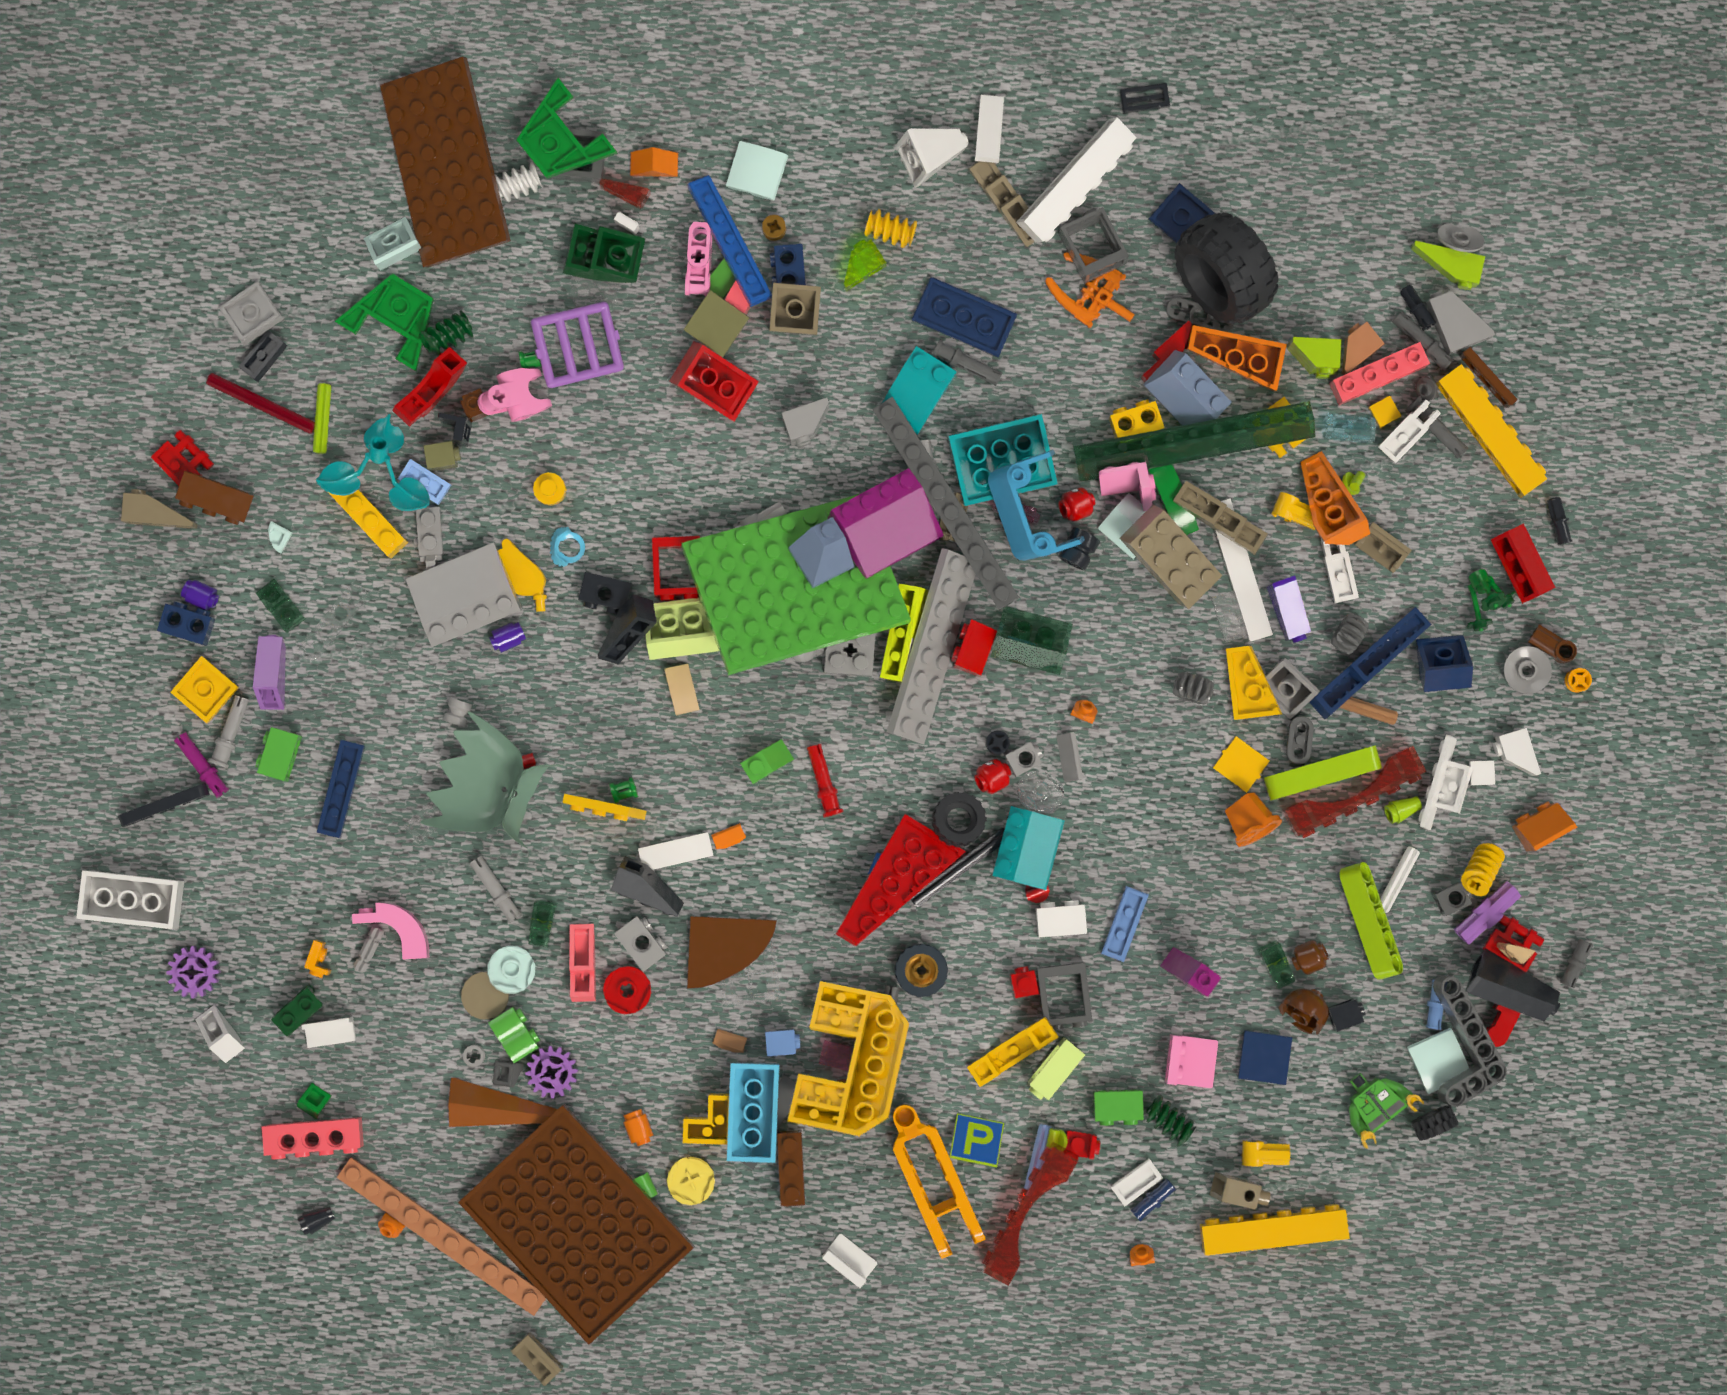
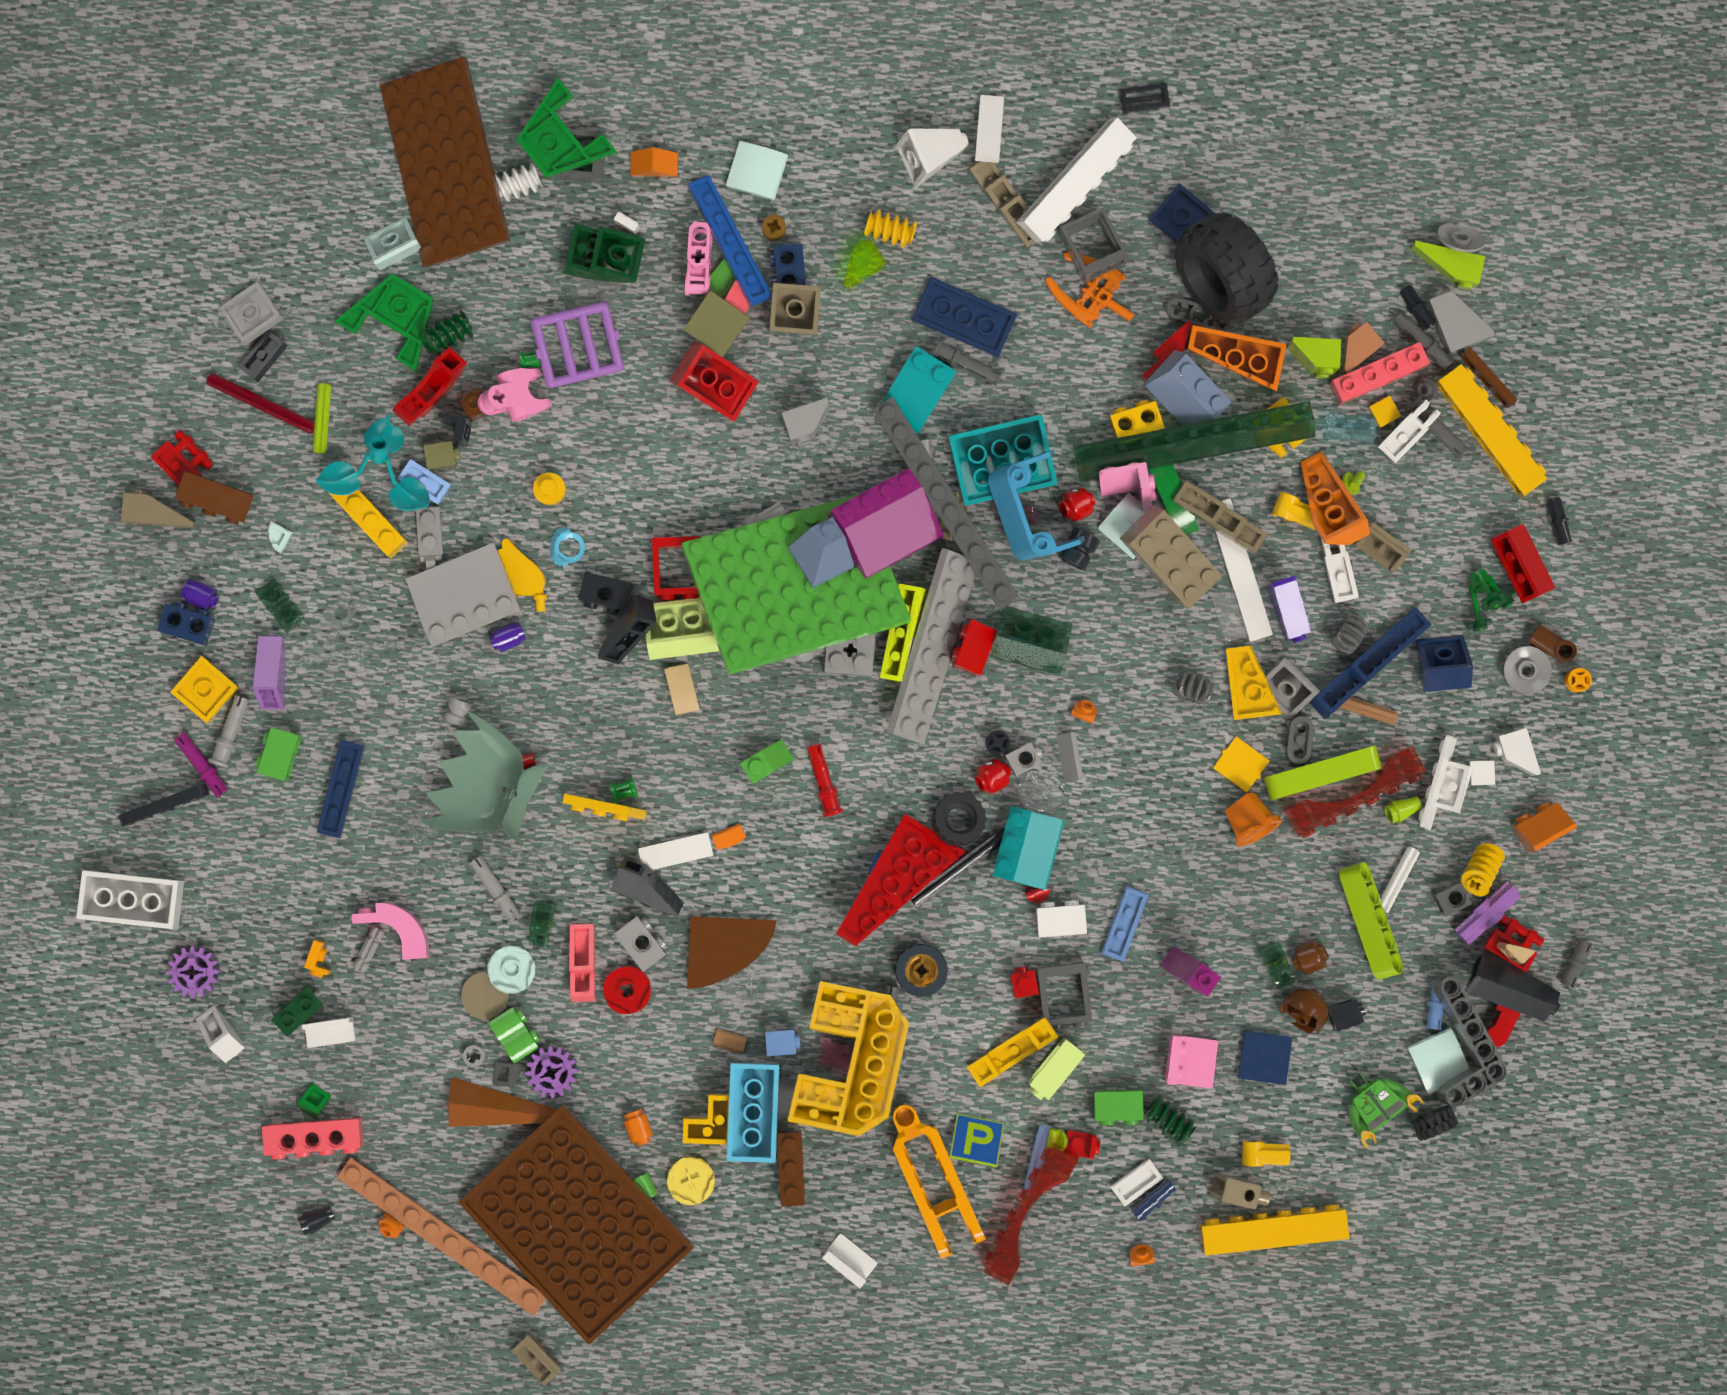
clear red slope [599,178,651,210] -> none

